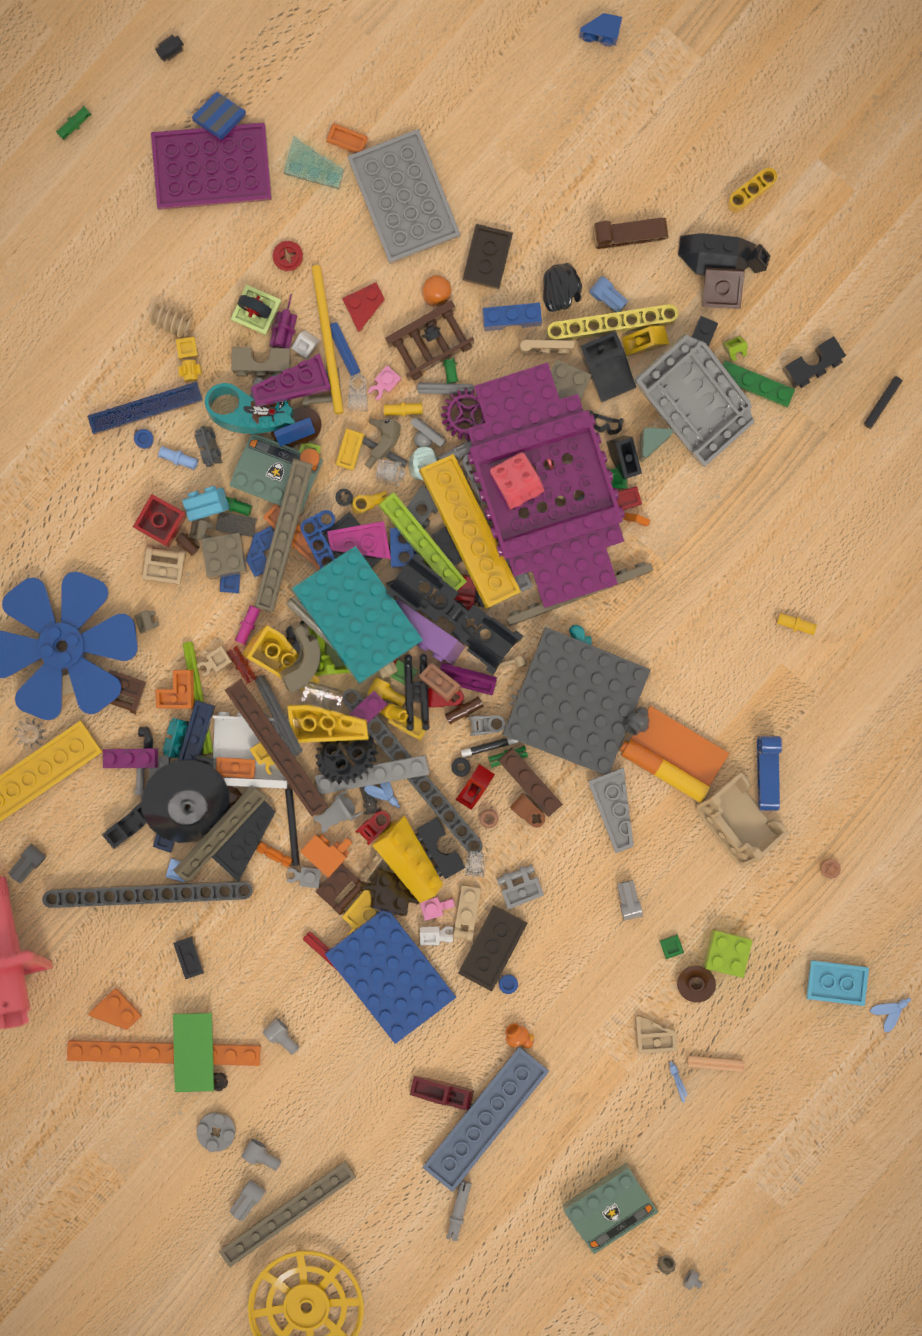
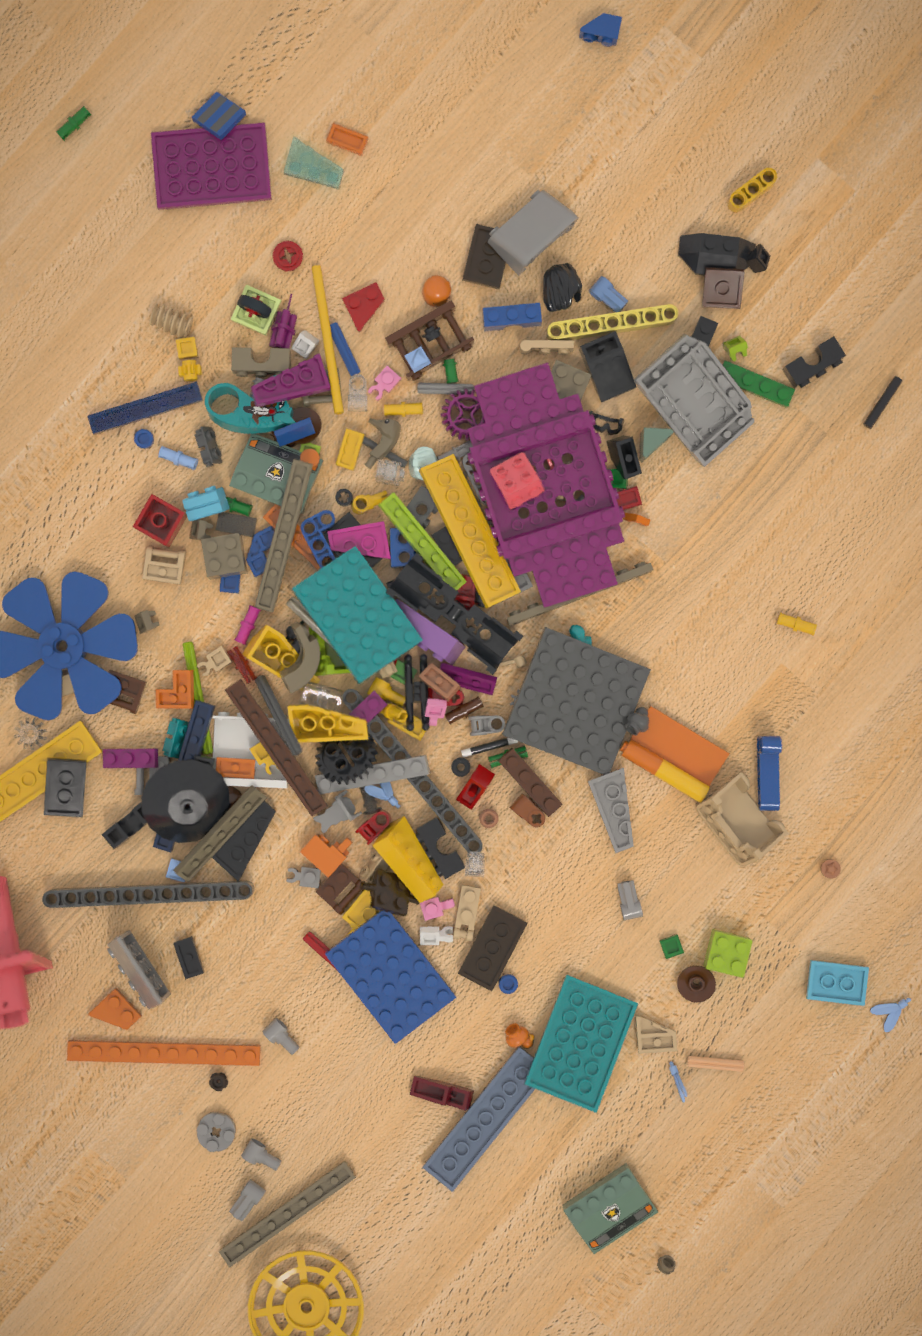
dark grey piece [8,844,47,884] -> none
black arm [138,726,154,749] -> none
black brick [155,34,184,62] -> none
bright green tile [173,1012,214,1092] -> none
reddish brown pin [175,532,200,556] -> none
orange axle [256,842,292,867] -> none
black bar [285,789,300,866] -> none
light grey plate [347,129,460,264] -> none
light grey tile [410,418,447,448] -> none
light grey pin [446,1180,472,1241] -> none
light grey plate [496,865,544,909] -> none
reddish brown beam [593,218,669,249] -> none
yellow slope [622,326,669,356] -> none
light grey tile [682,1269,703,1290] -> none
none -> black tile [44,758,87,817]
none -> light grey slope [107,930,171,1009]
none -> light blue tile [405,347,431,373]
none -> bright pink plate [425,699,447,726]
none -> light grey windscreen [488,190,579,276]
none -> teal plate [524,975,638,1113]

